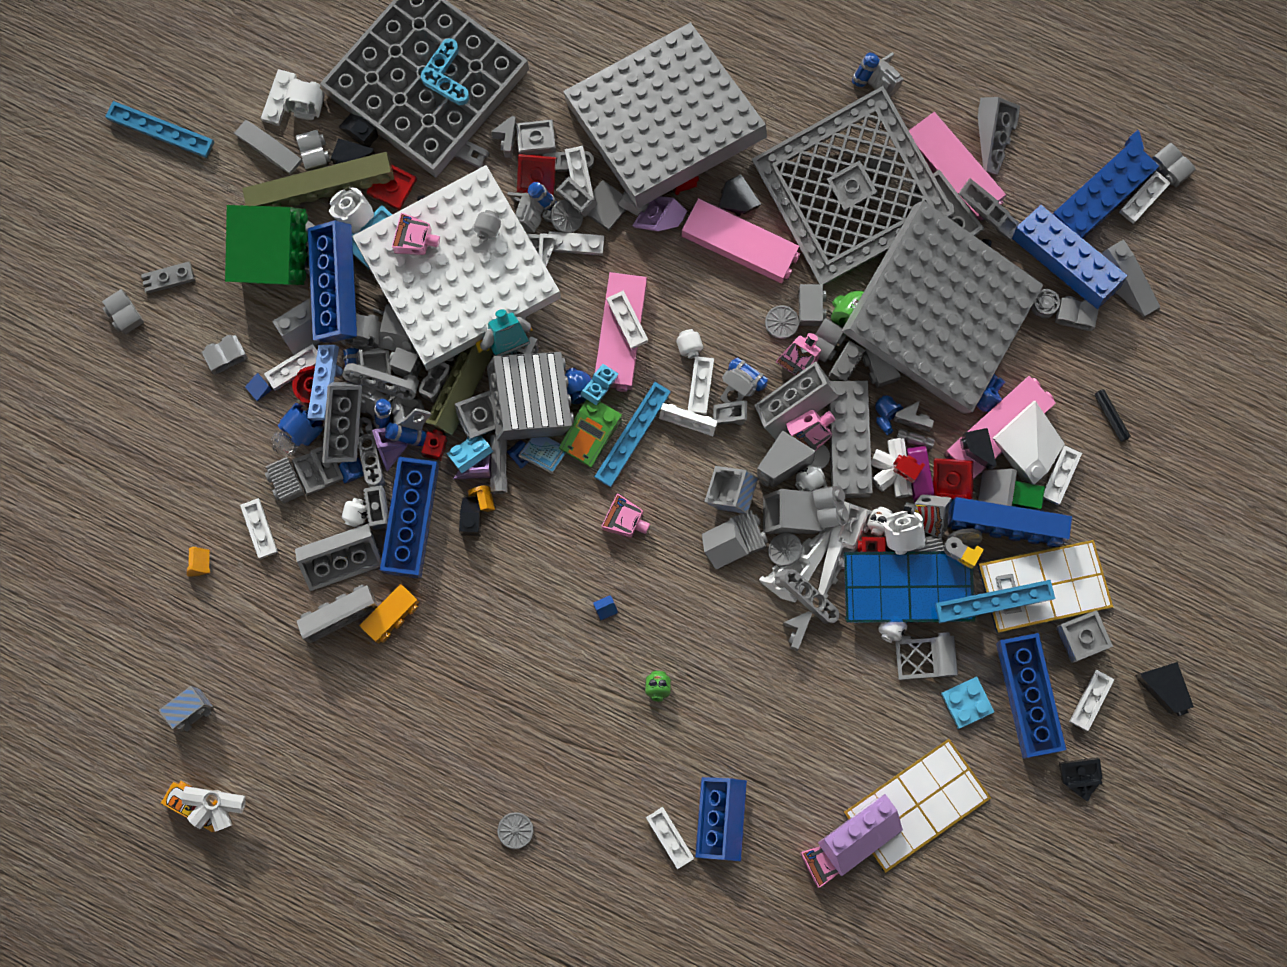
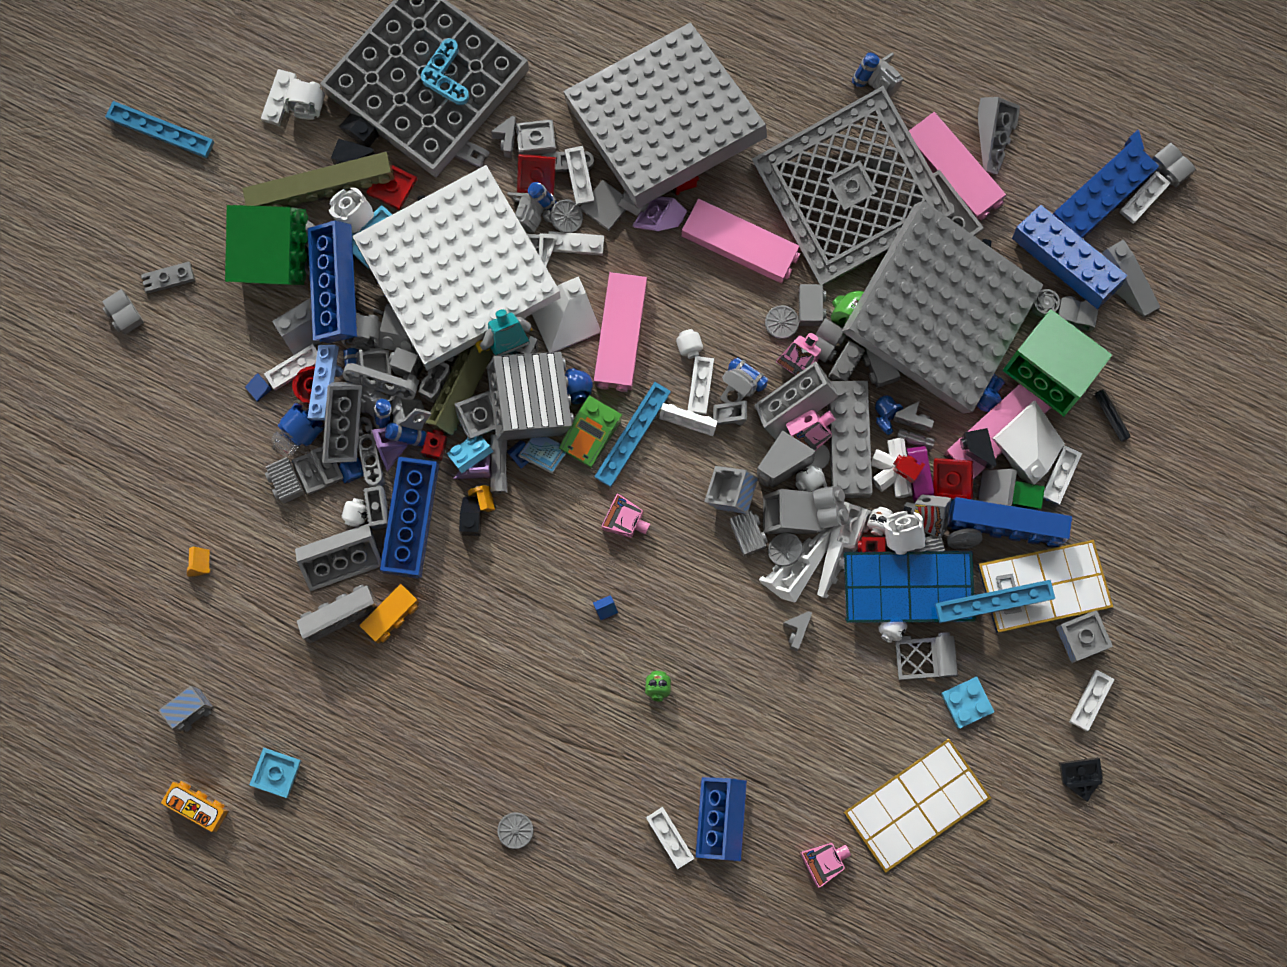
white piece [181,786,246,832] -> none
light grey brick [202,335,248,375] -> none
light grey slope [234,120,303,175] -> none
white plate [240,498,278,559] -> none
light grey brick [296,130,331,172] -> none
bright pink torso [392,213,440,255] -> none
light grey head [473,210,501,240] -> none
light grey slope [556,177,597,217] -> none
medium azure slope [581,364,619,405] -> none
white plate [606,290,648,350] -> none
light grey slope [702,519,749,569] -> none
black slope [718,174,761,217] -> none
light grey beam [774,569,839,624] -> none
lavender slope [818,794,903,876] -> none
leg [944,537,984,569] -> none
light grey slope [958,178,1020,239] -> none
blue brick [996,633,1066,759] -> none
black slope [1135,662,1194,716] -> none
none -> medium azure plate [249,747,302,798]
none -> white slope [532,276,601,353]
none -> brick [1002,309,1112,417]

